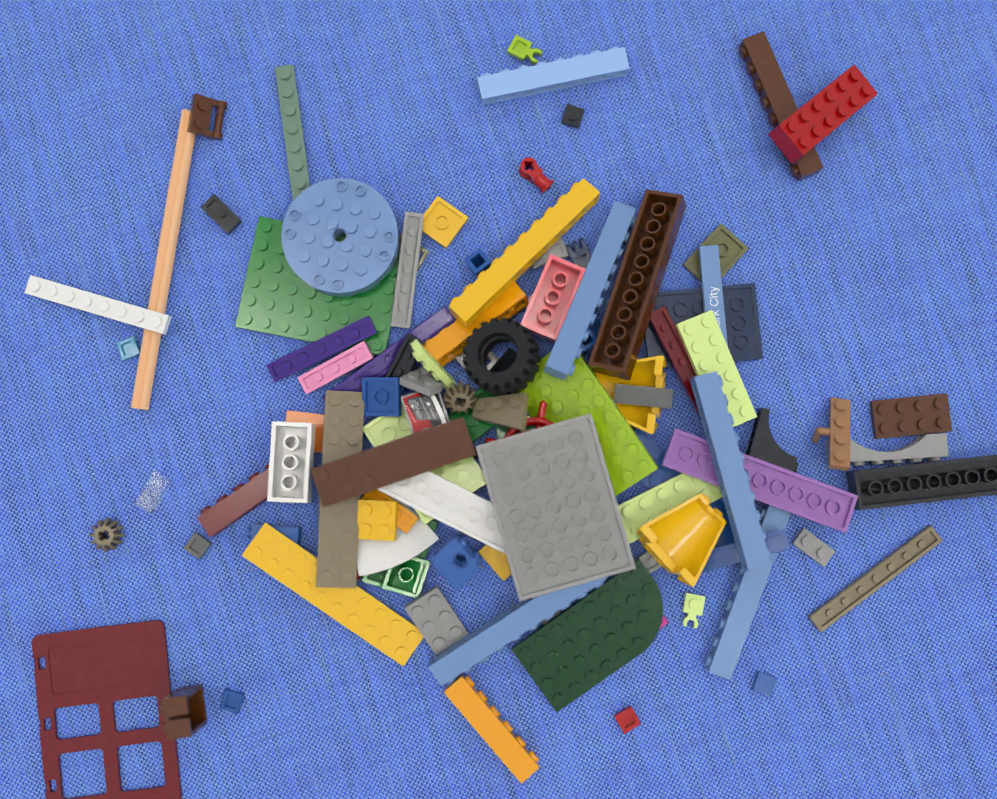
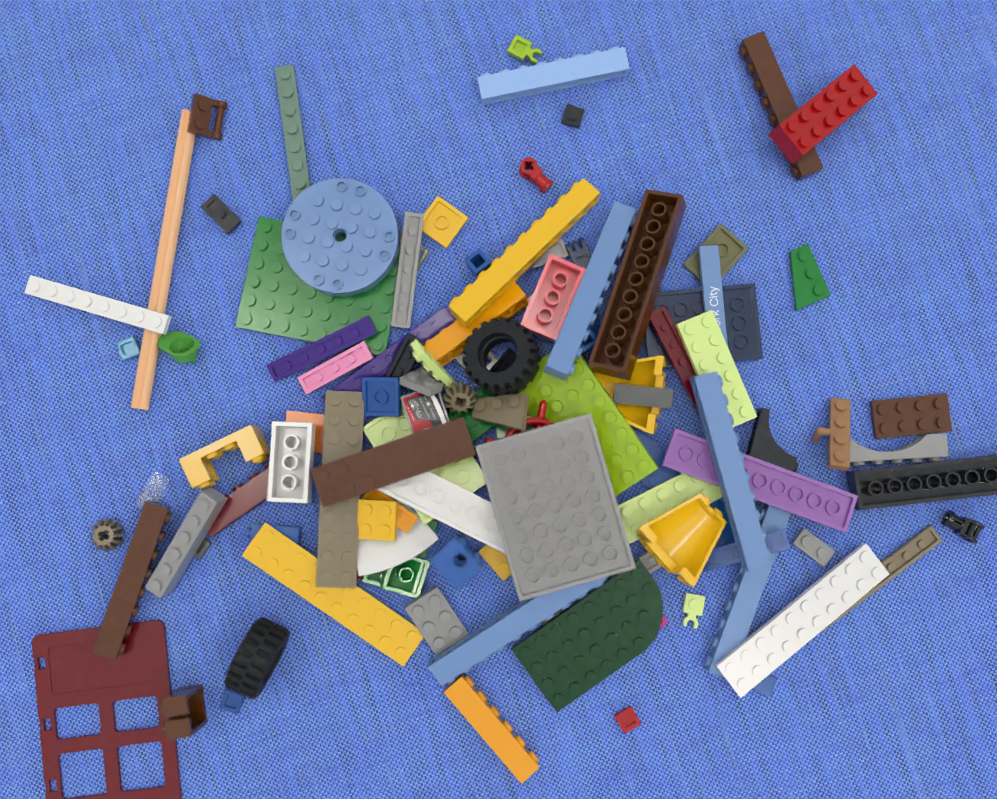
none -> reddish brown brick [92,500,172,660]
none -> light grey brick [145,487,228,599]
none -> bright green piece [158,331,200,364]
none -> yellow plate [179,425,270,490]
none -> black tyre [224,617,290,699]
none -> white plate [715,543,889,698]
none -> green wing [789,244,831,311]
none -> black connector [941,510,985,544]

